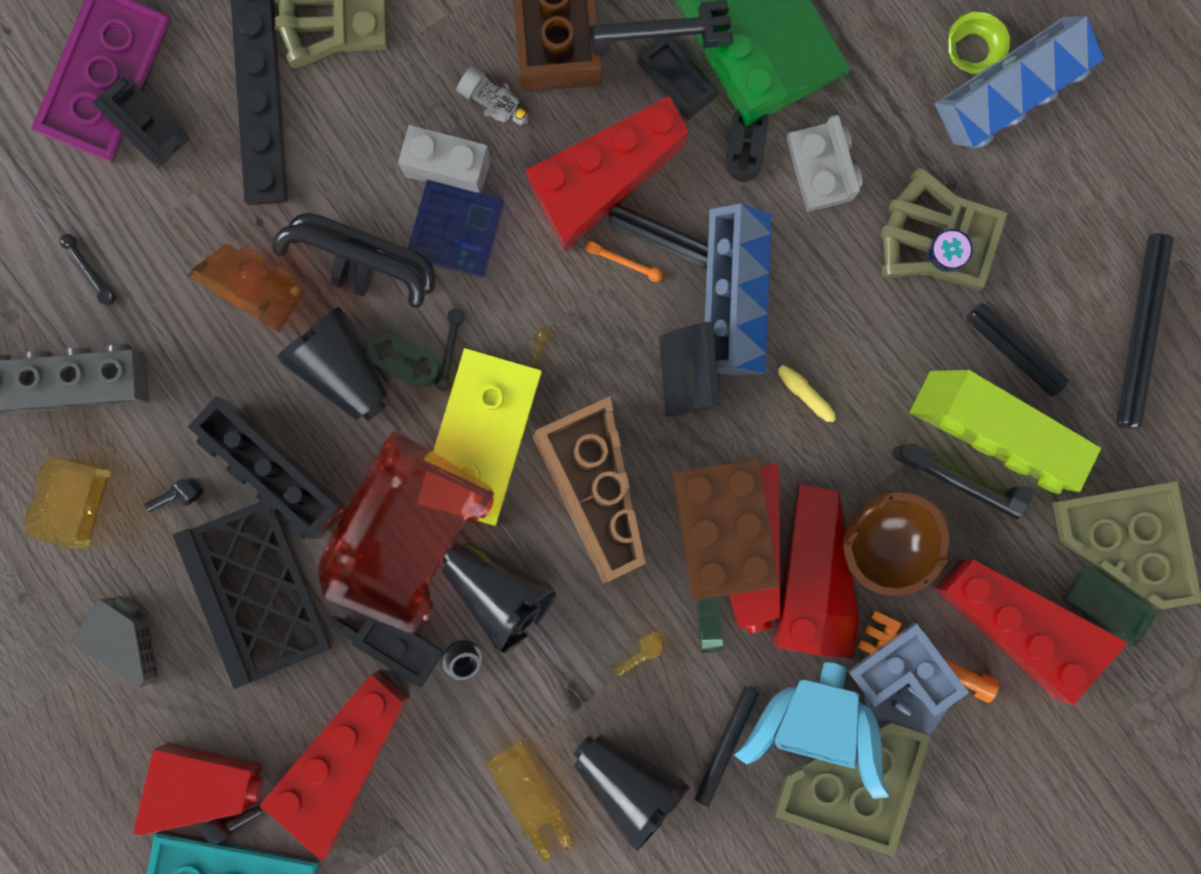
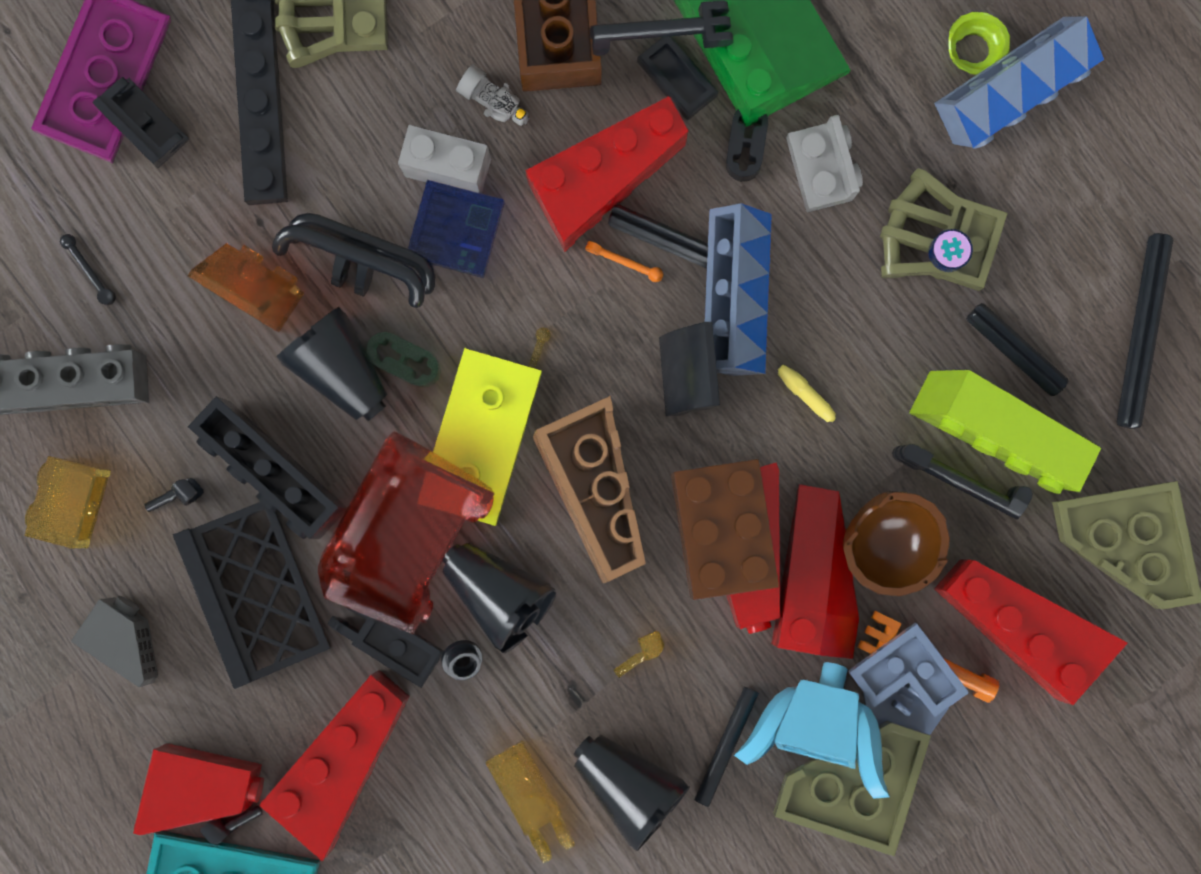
black hinge [435,308,464,391] -> none
clear green beam [695,597,723,654] -> none
clear green plate [1062,565,1158,647] -> none

